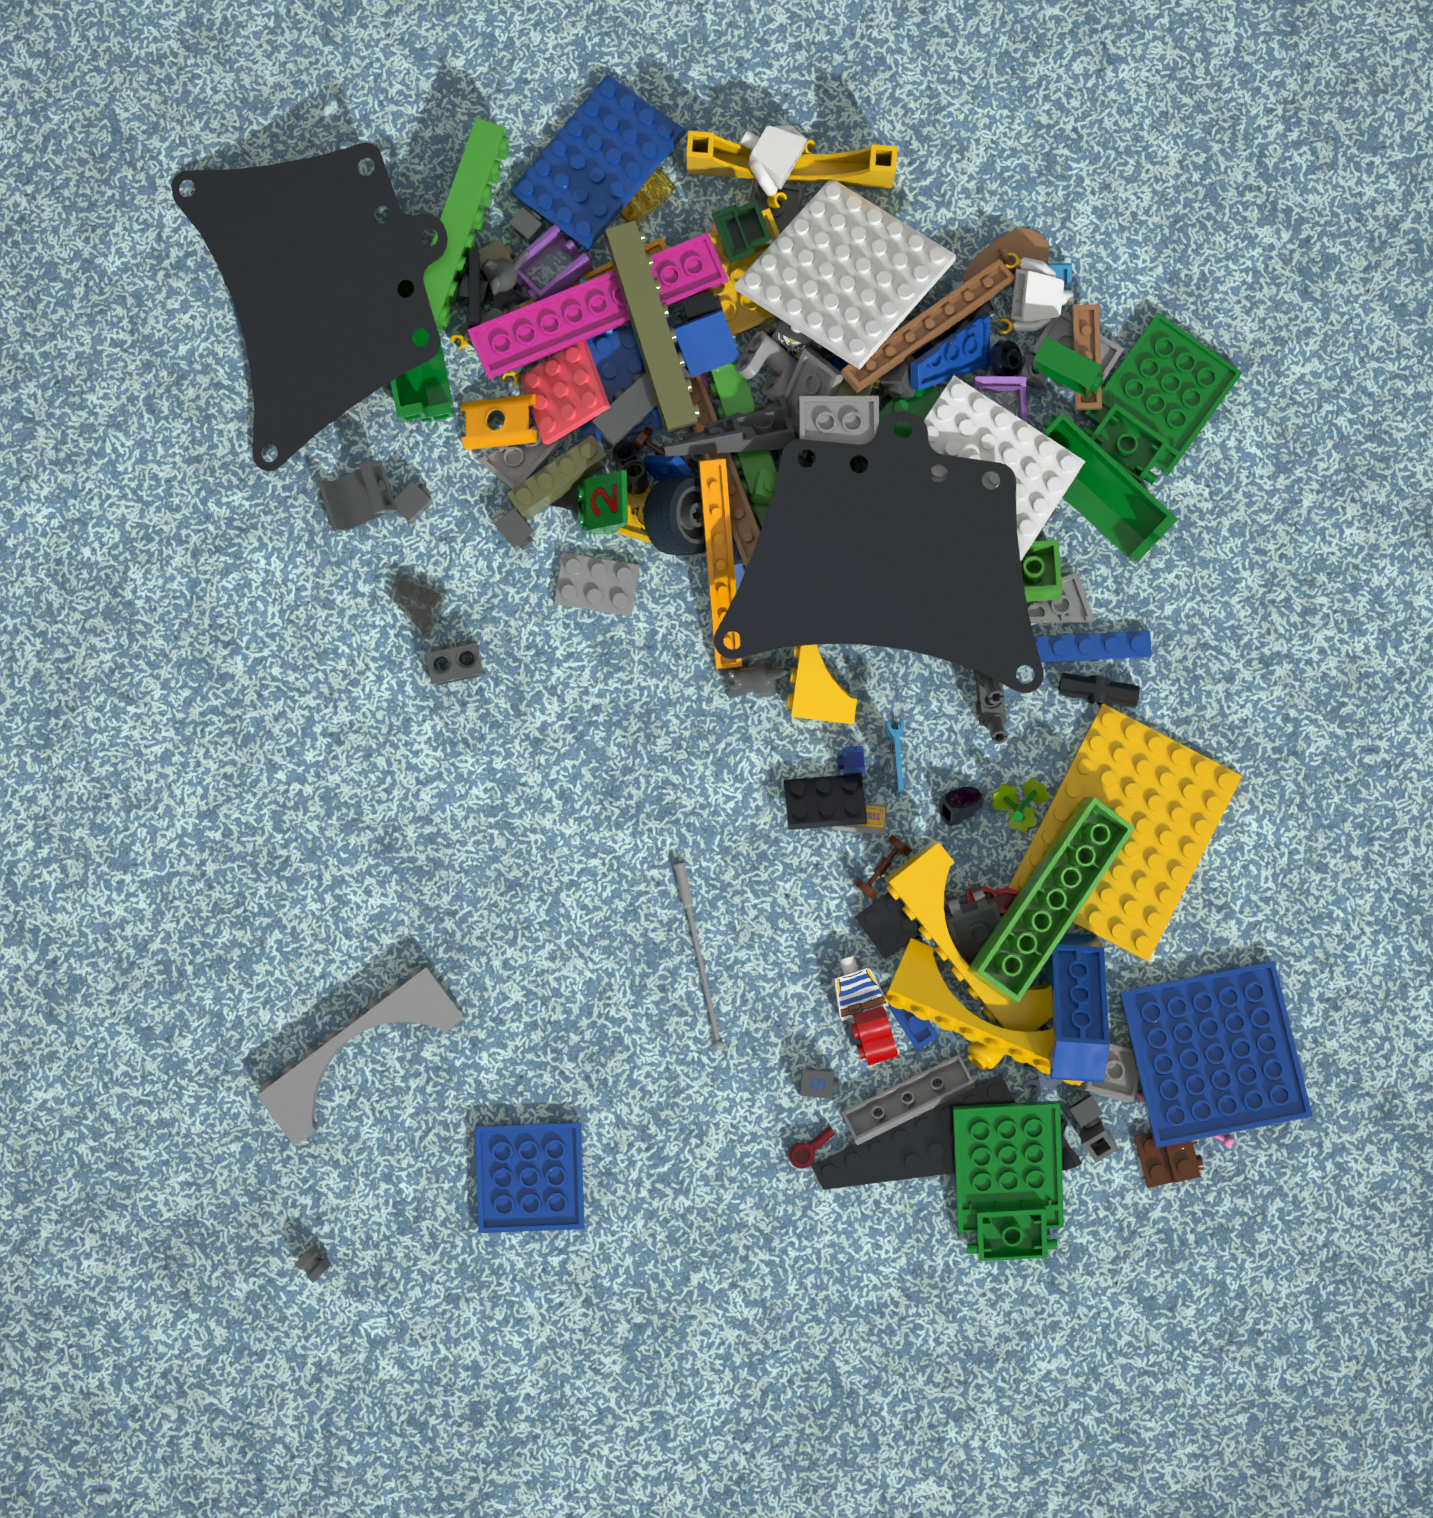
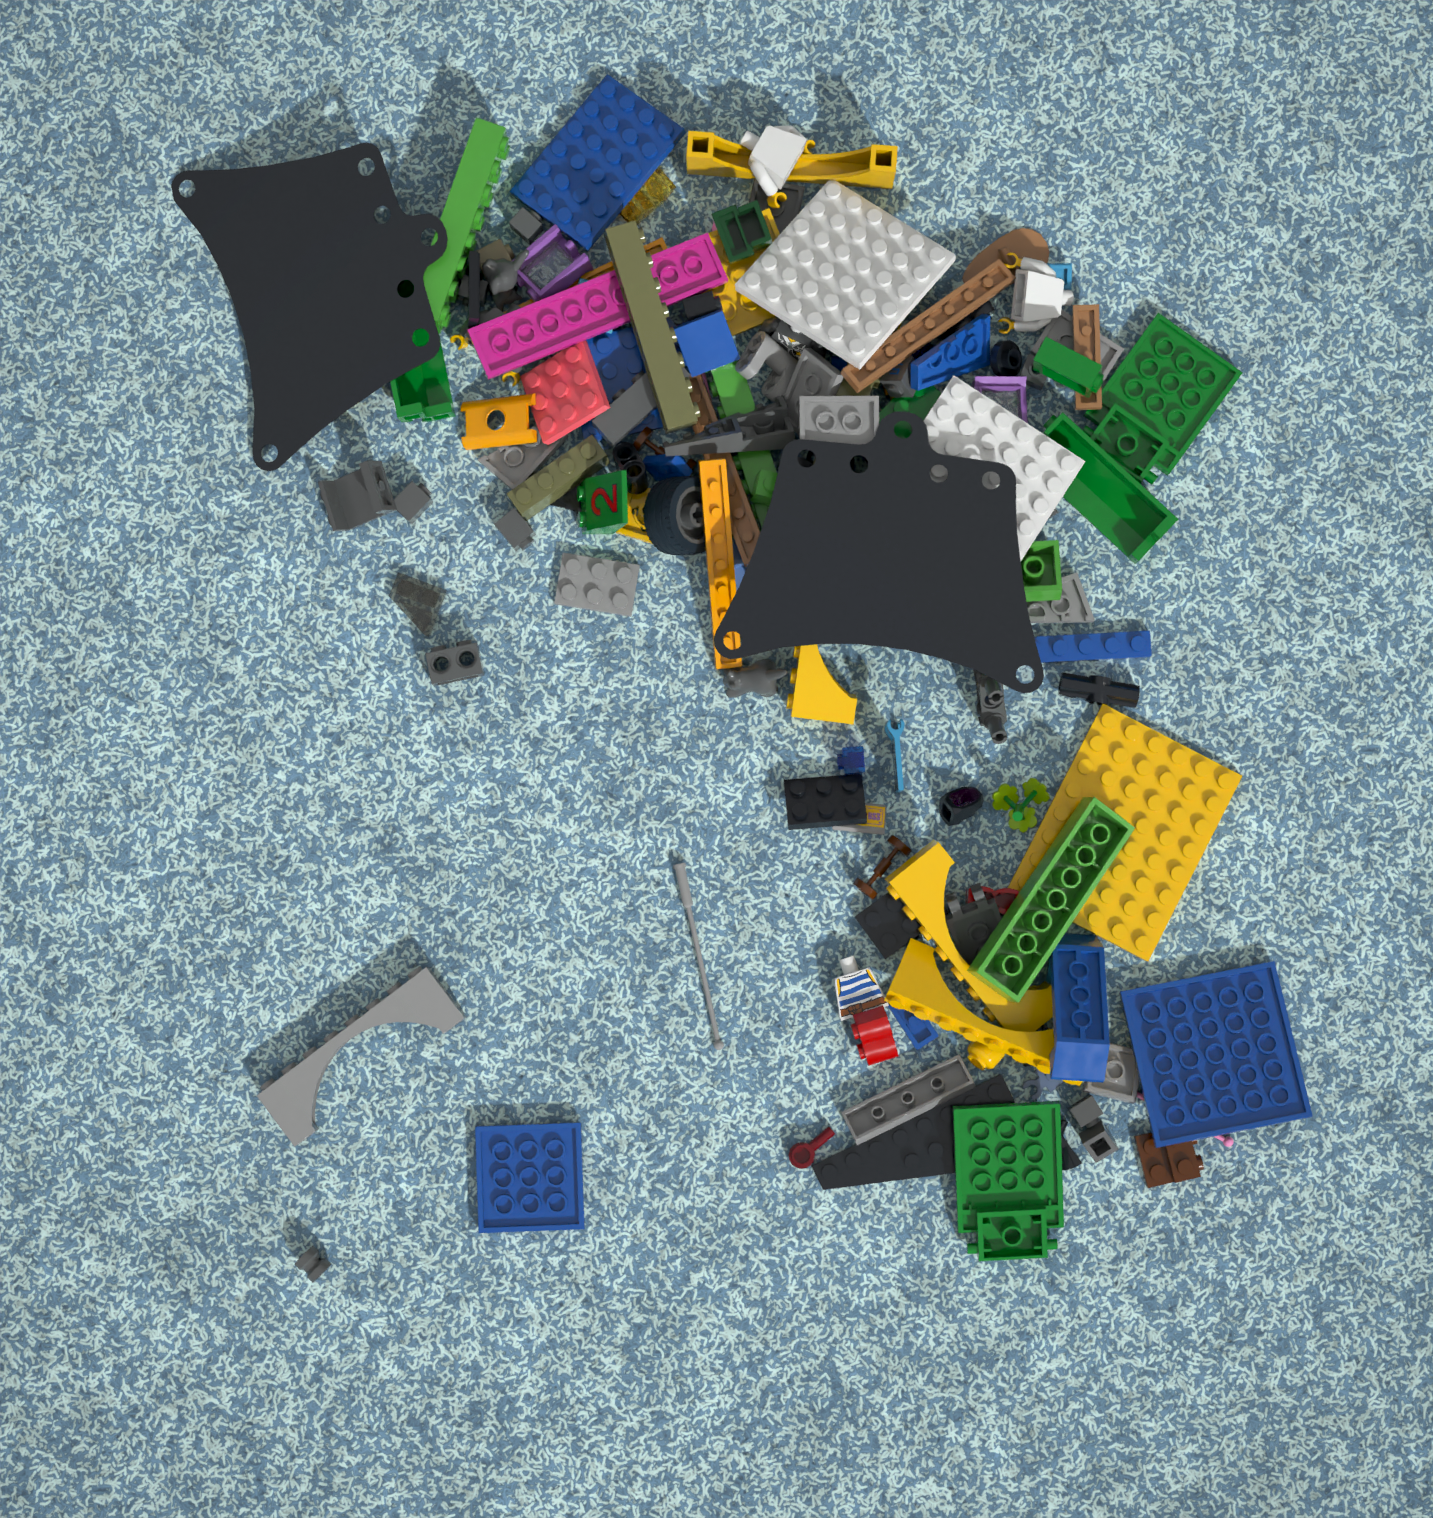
dark grey brick [799,1068,839,1099] -> none

